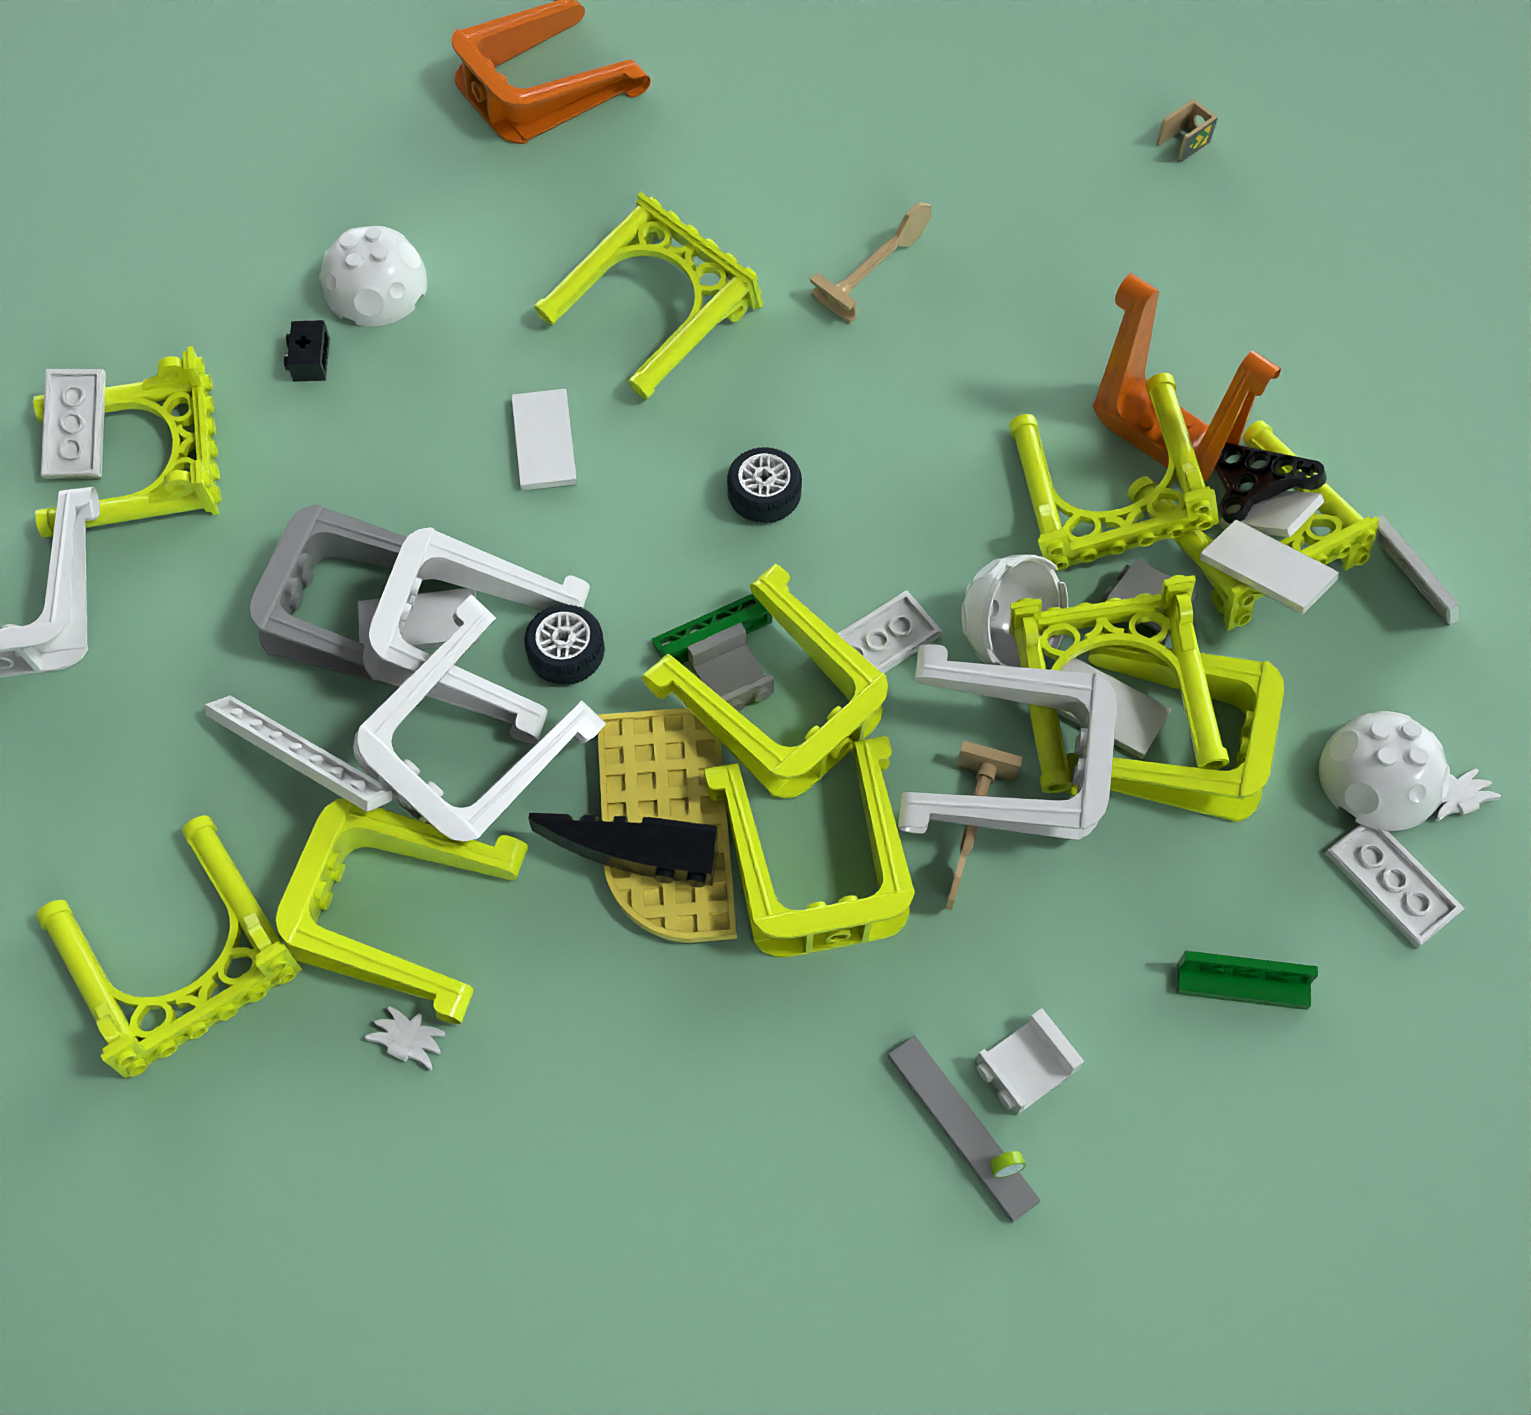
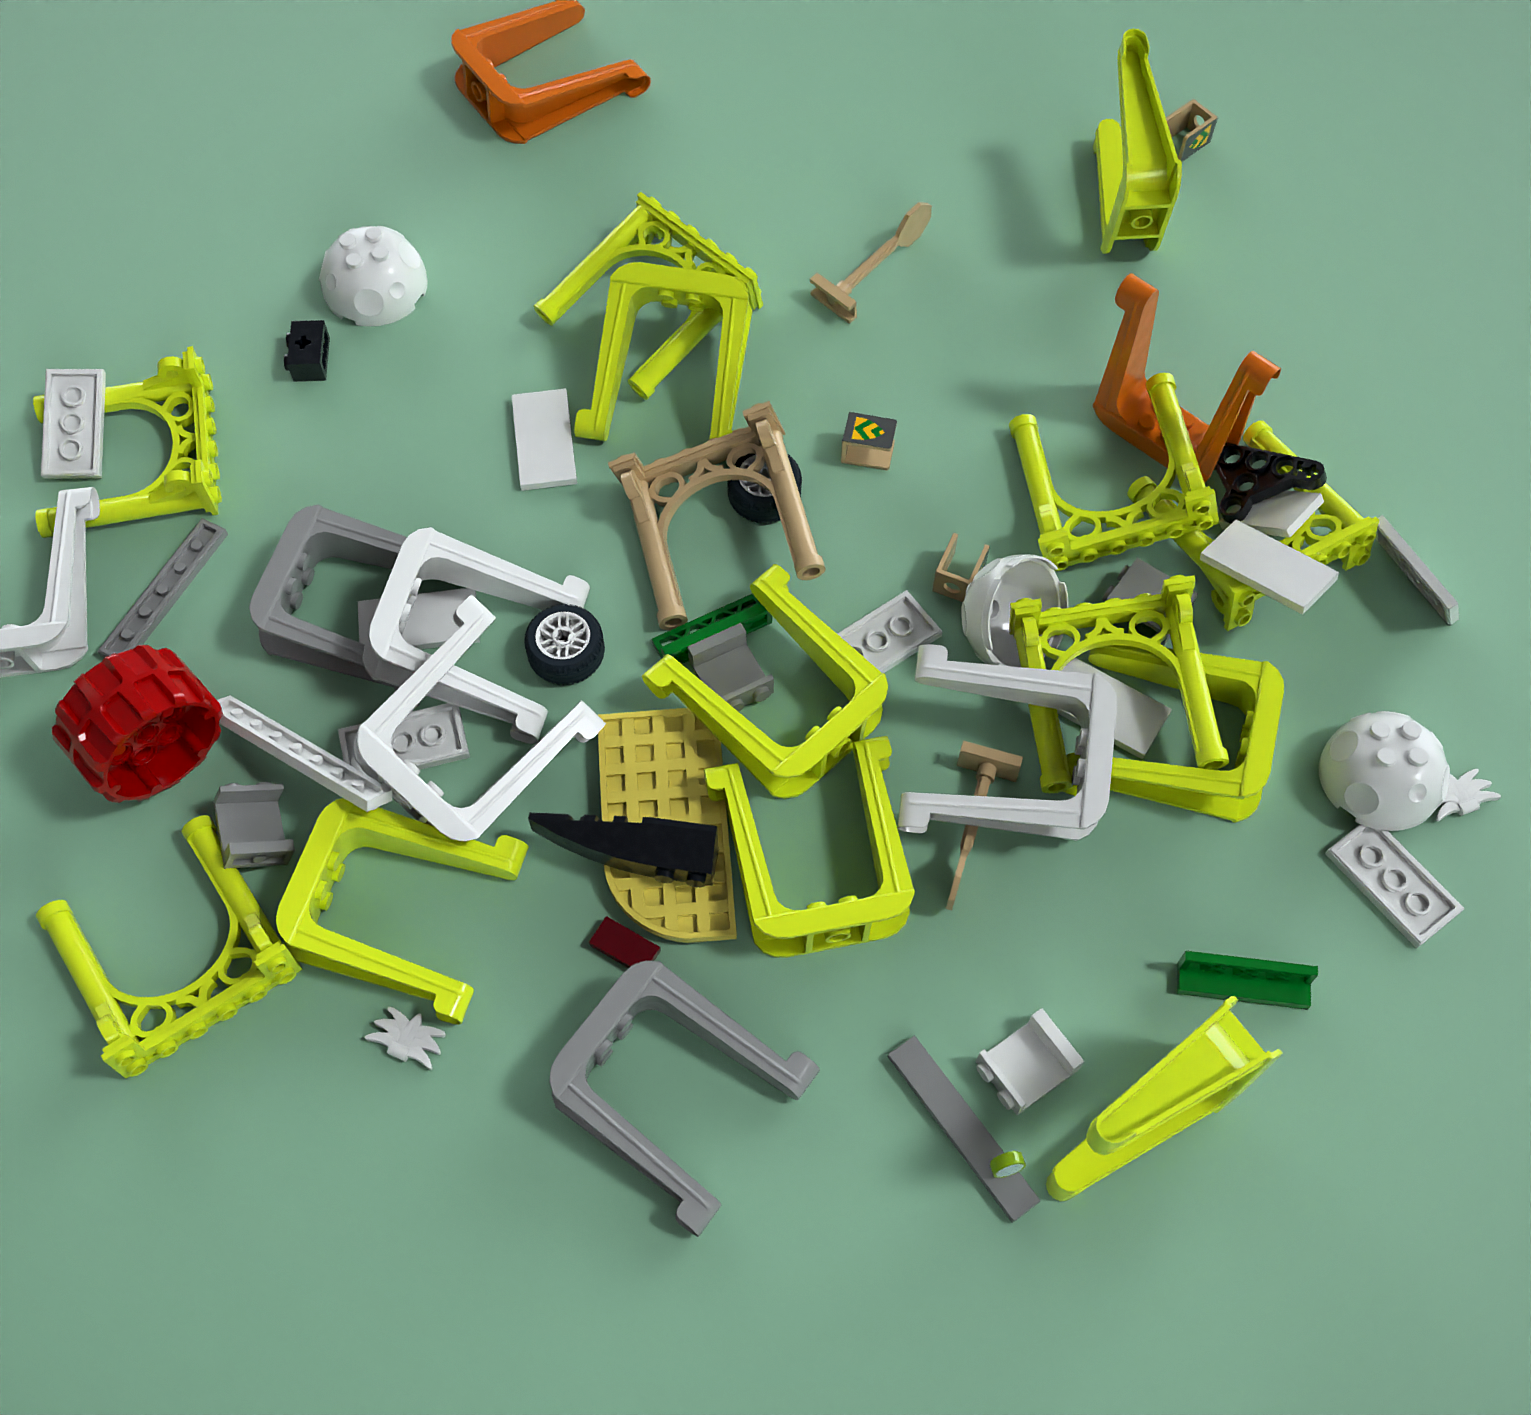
none -> red wheel [52,645,223,803]
none -> light grey tile [98,518,228,658]
none -> light grey panel [213,782,295,869]
none -> white tile [338,703,470,775]
none -> light grey piece [549,960,820,1237]
none -> neon yellow piece [574,262,753,441]
none -> dark red tile [589,916,661,968]
none -> tan arch [608,401,826,630]
none -> piece [841,412,897,470]
none -> tan piece [932,533,990,602]
none -> neon yellow piece [1046,996,1283,1201]
none -> neon yellow piece [1093,29,1182,254]

